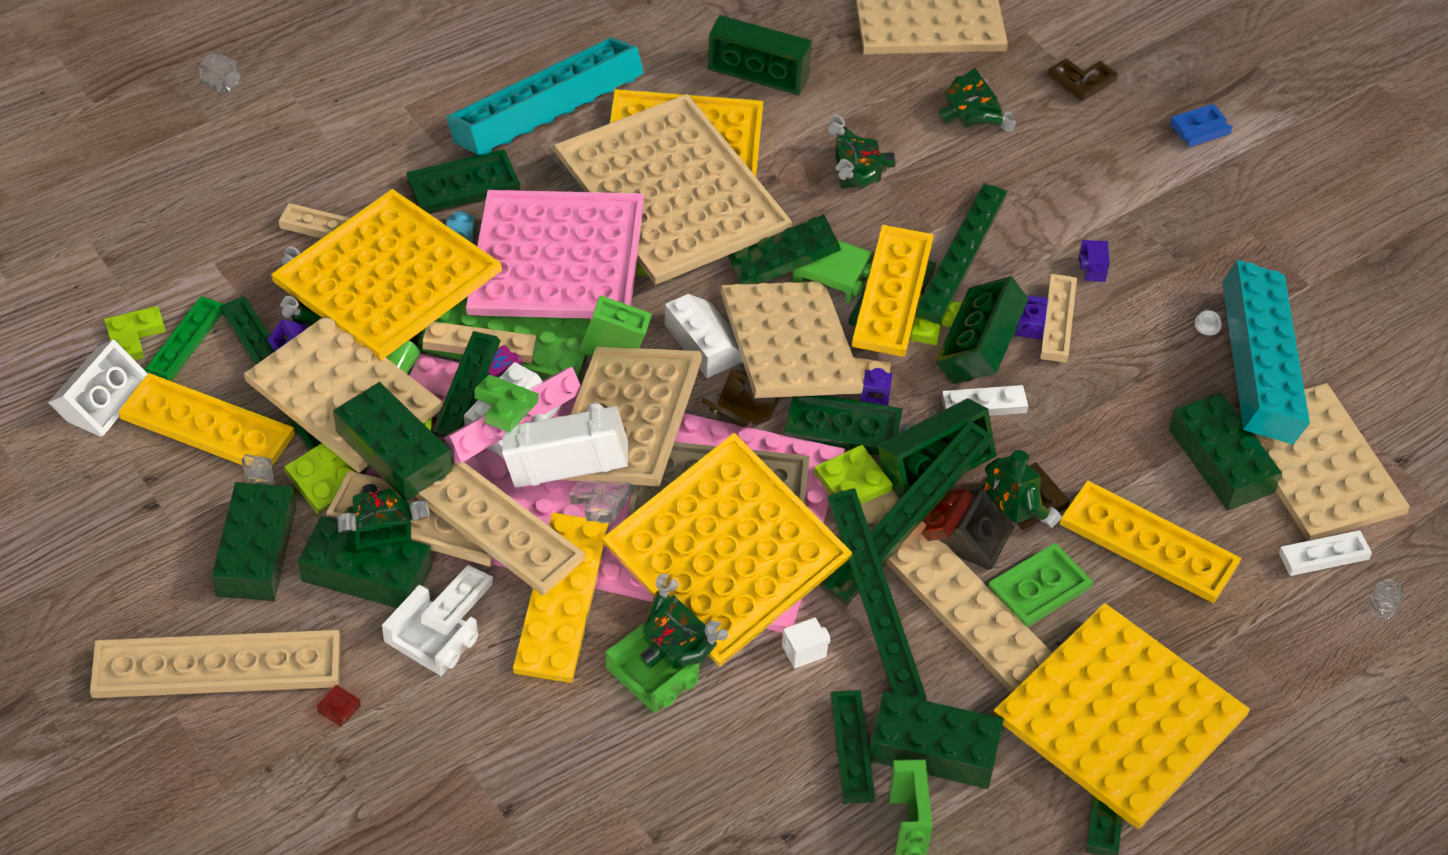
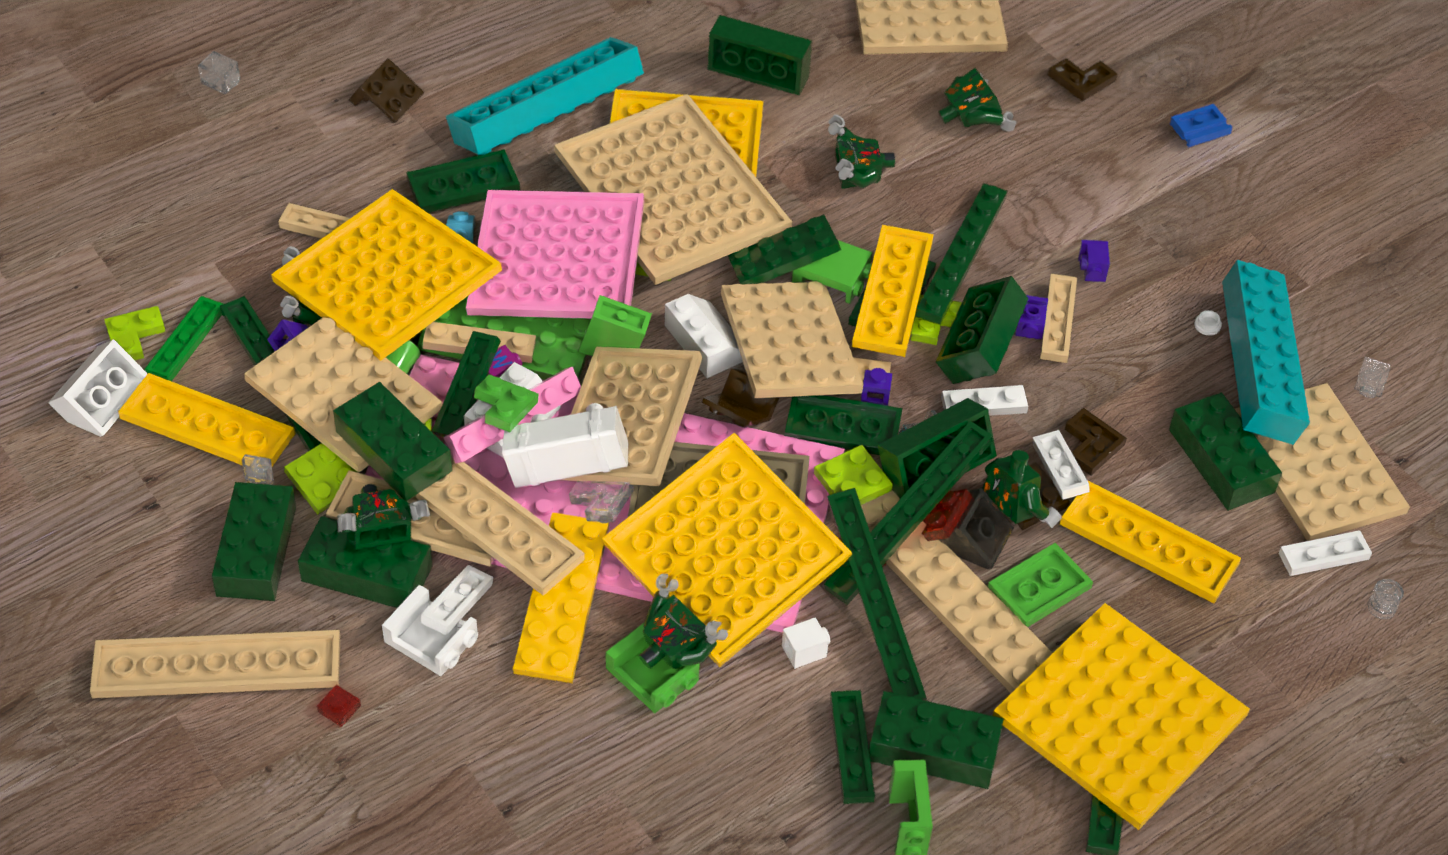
none -> dark brown bracket [349,58,424,123]
none -> white plate [1033,430,1090,500]
none -> dark brown plate [1065,408,1127,476]
none -> clear bracket [1354,357,1391,398]

